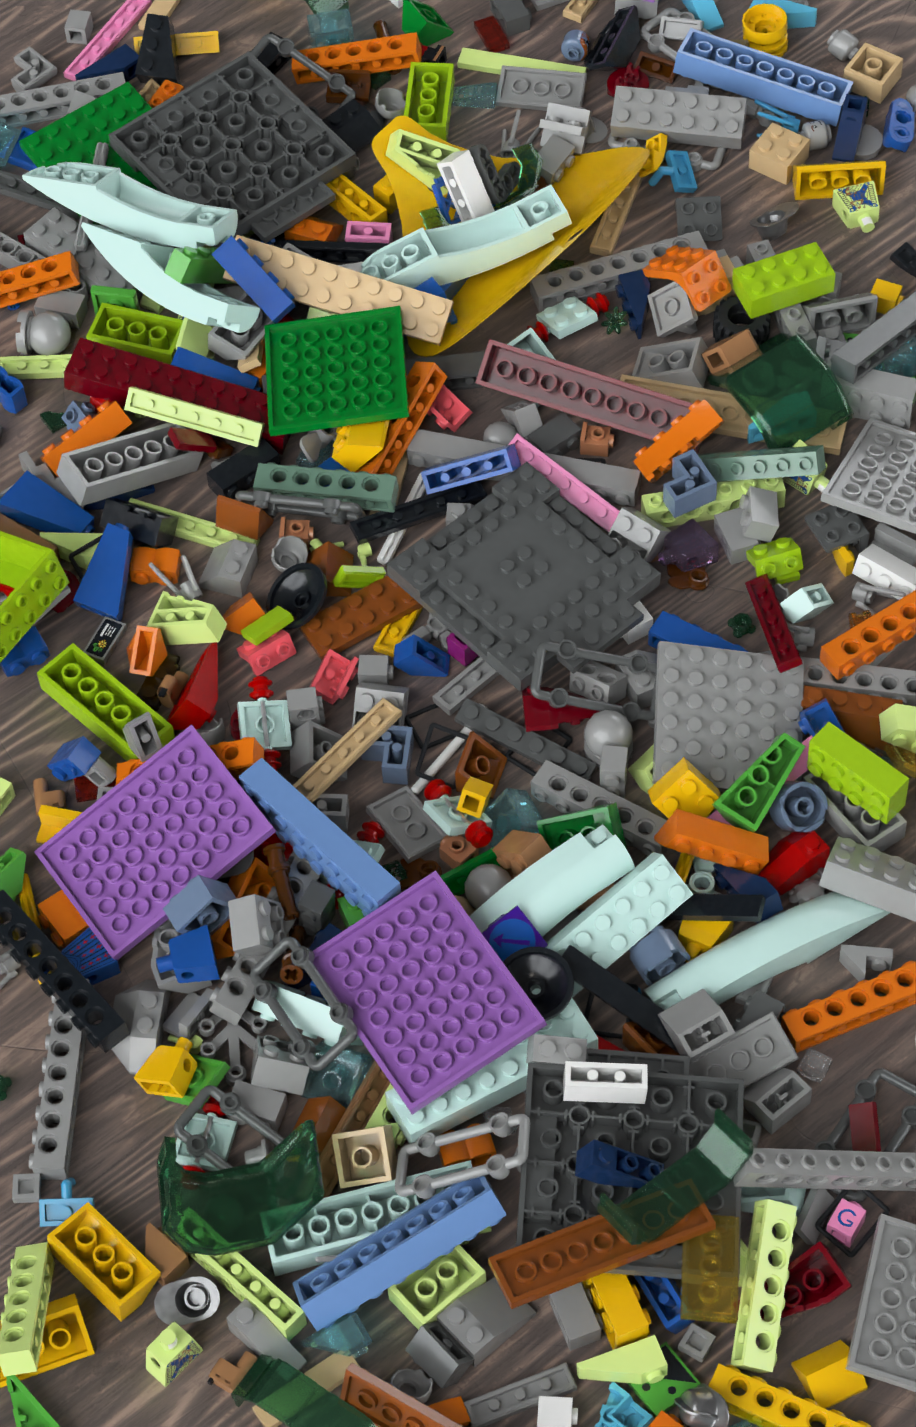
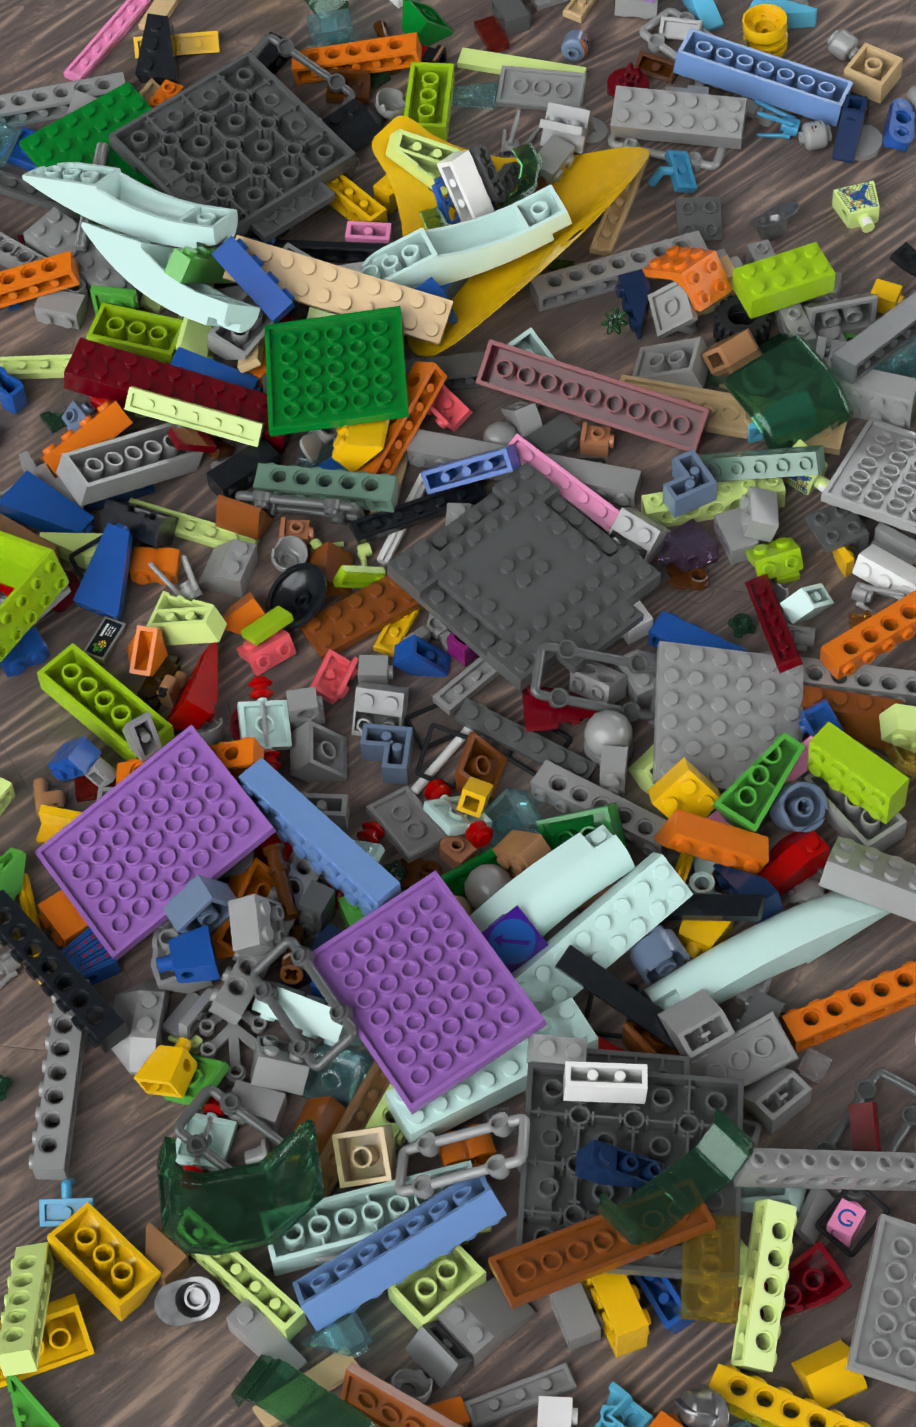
light grey brick [11,46,58,92] -> none
light grey plate [12,1173,41,1203] -> none
light grey tile [16,310,71,356] -> none
light grey brick [64,10,94,45] -> none
dark blue slope [75,43,139,83] -> none
yellowish green torso [146,1322,203,1387] -> none
medium nougat piece [207,1351,259,1395] -> none
orange slope [284,216,343,242] -> none
tan tile [293,698,402,803] -> none
black dish [503,947,574,1021] -> none
light aqua plate [527,292,610,342] -> none
yellowish green slope [576,1335,668,1384] -> none
black wedge [584,5,641,72] -> none
bright green tile [627,1342,701,1418] -> none
orange wedge [633,399,725,484] -> none
yellow slope [639,133,667,178] -> none
light grey plate [678,1323,716,1363] -> none
tan brick [749,122,810,185] -> none
yellow slope [792,160,886,200] -> none
light grey slope [839,944,893,982] -> none

